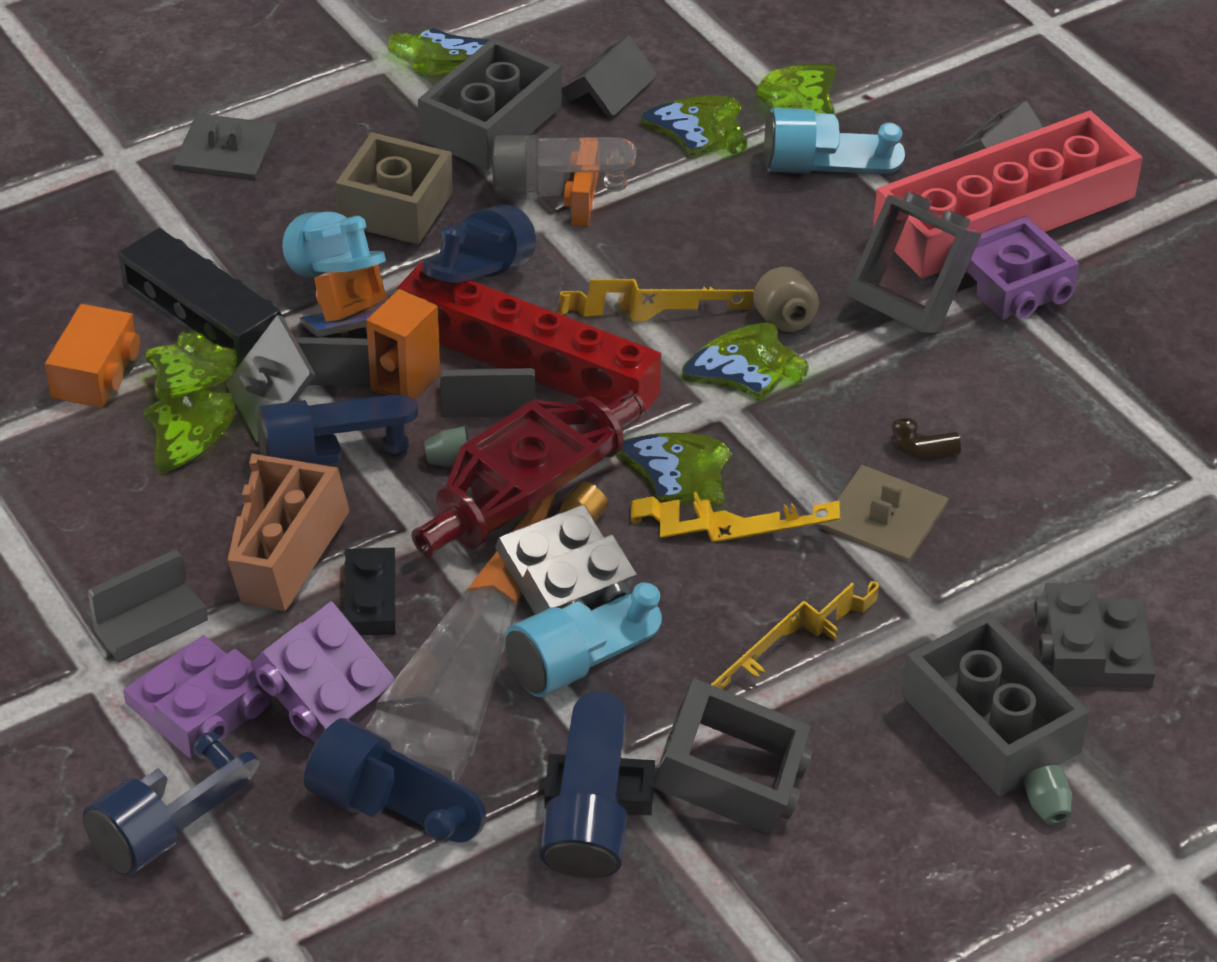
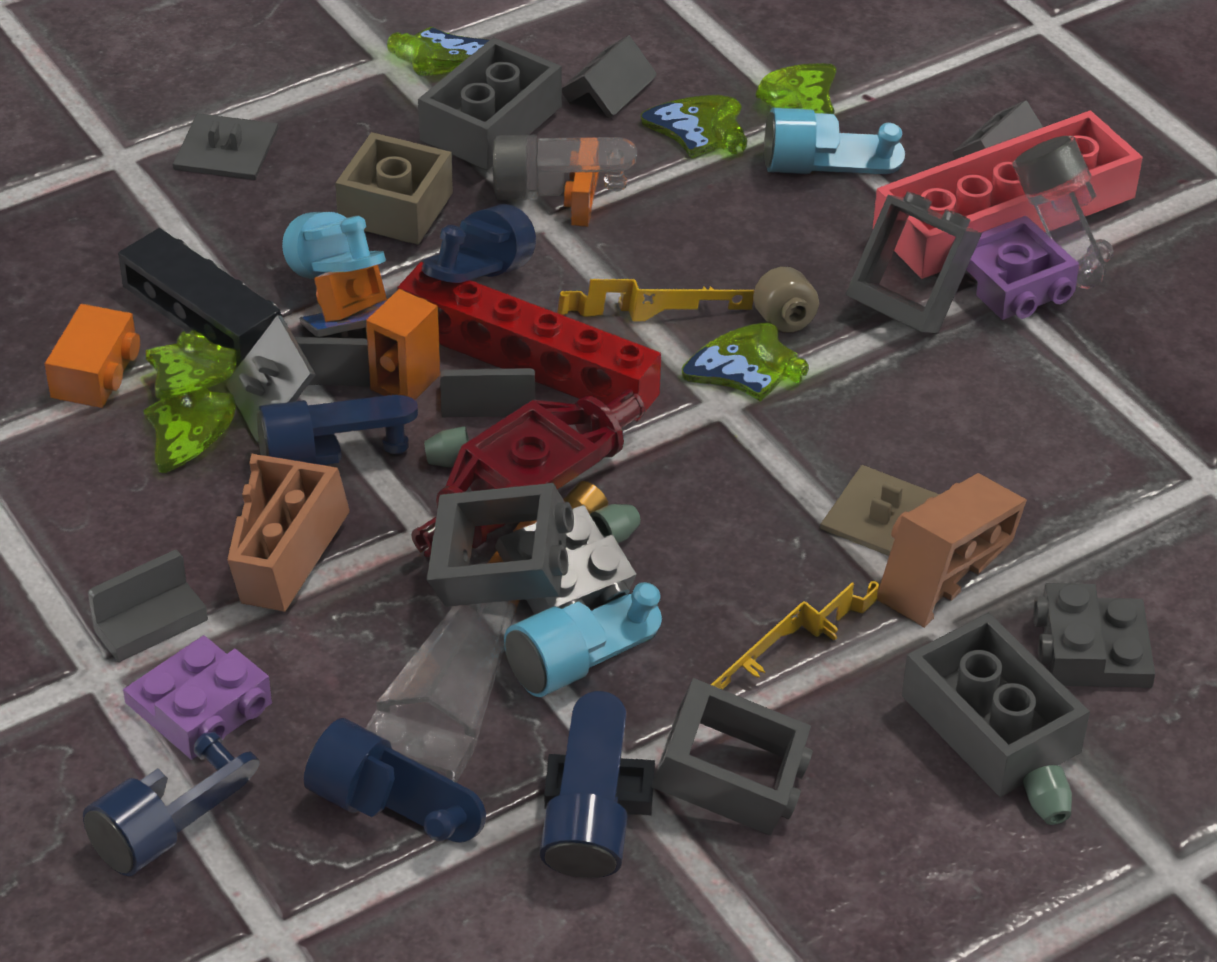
medium lavender plate [250,601,397,744] -> none
black plate [344,547,396,635] -> none
clear neon green arm [619,432,732,507] -> none
yellow piece [630,492,840,543] -> none
dark brown arm [890,418,961,460] -> none
none -> dark grey window [427,483,574,607]
none -> sand green hose [590,504,641,543]
none -> nougat wedge [877,473,1027,628]
none -> clear piece [1012,136,1114,289]

